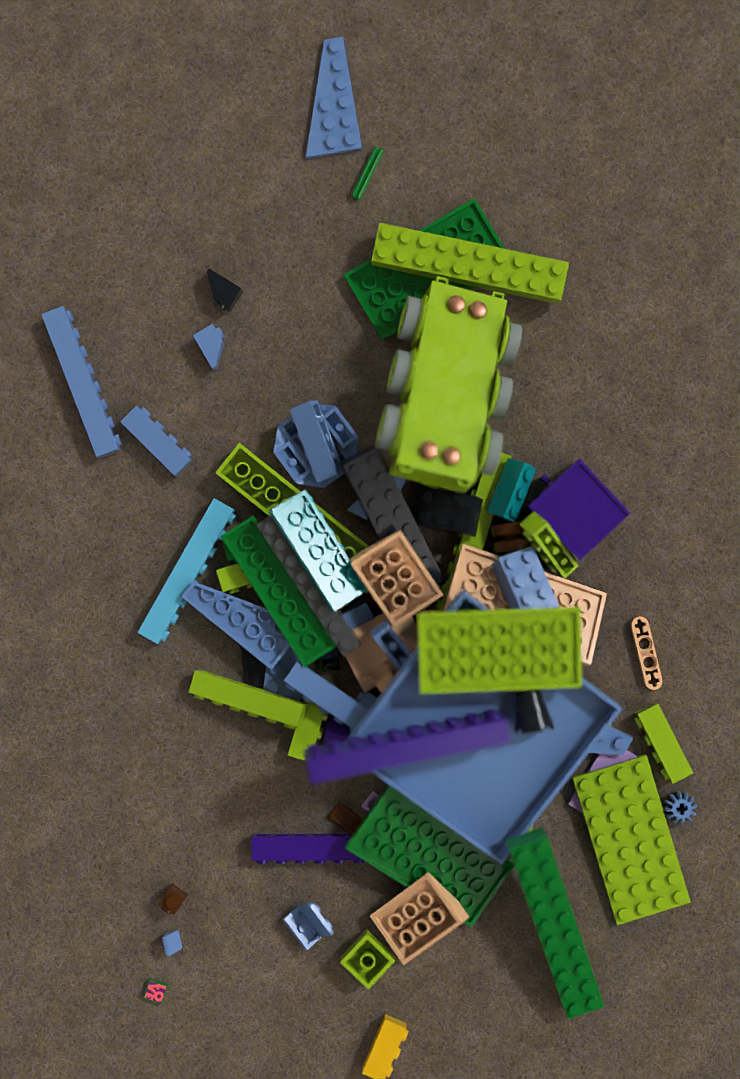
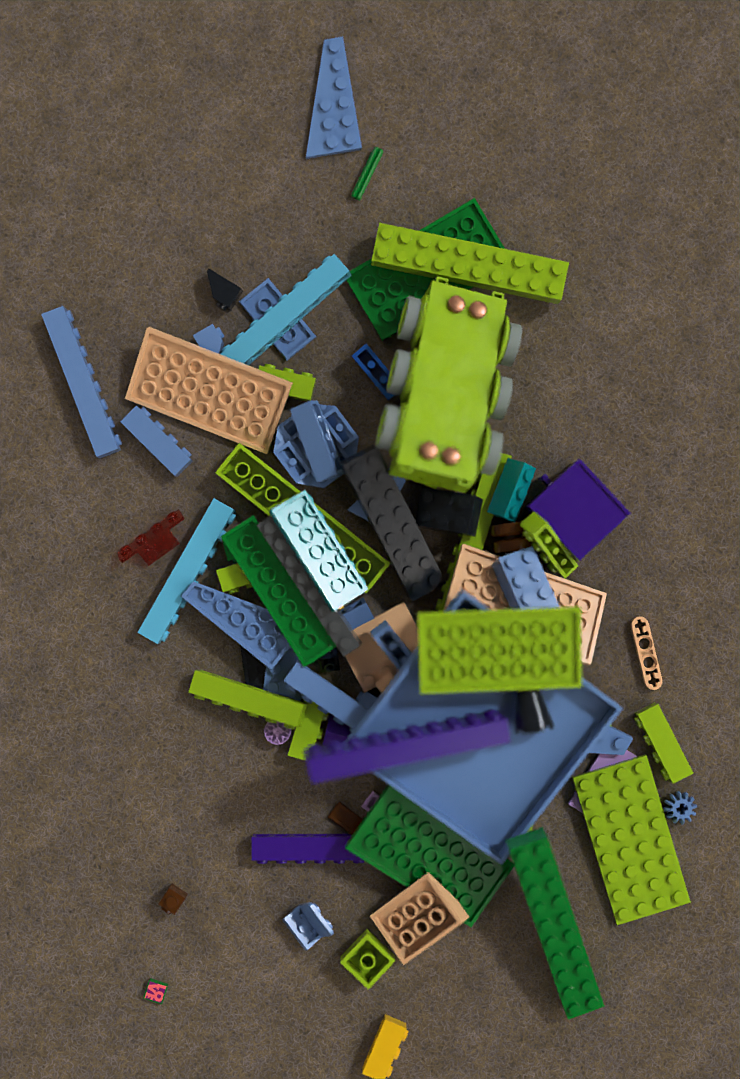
medium blue slope [162,930,182,956] -> none
light nougat slope [350,530,443,627] -> none
none -> clear red bracket [117,509,185,566]
none -> light nougat plate [125,327,293,454]
none -> medium azure brick [221,254,351,365]
none -> medium blue tile [239,278,316,361]
none -> lime brick [259,364,316,402]
none -> lavender wheel [264,721,292,745]
none -> blue brick [352,344,398,402]

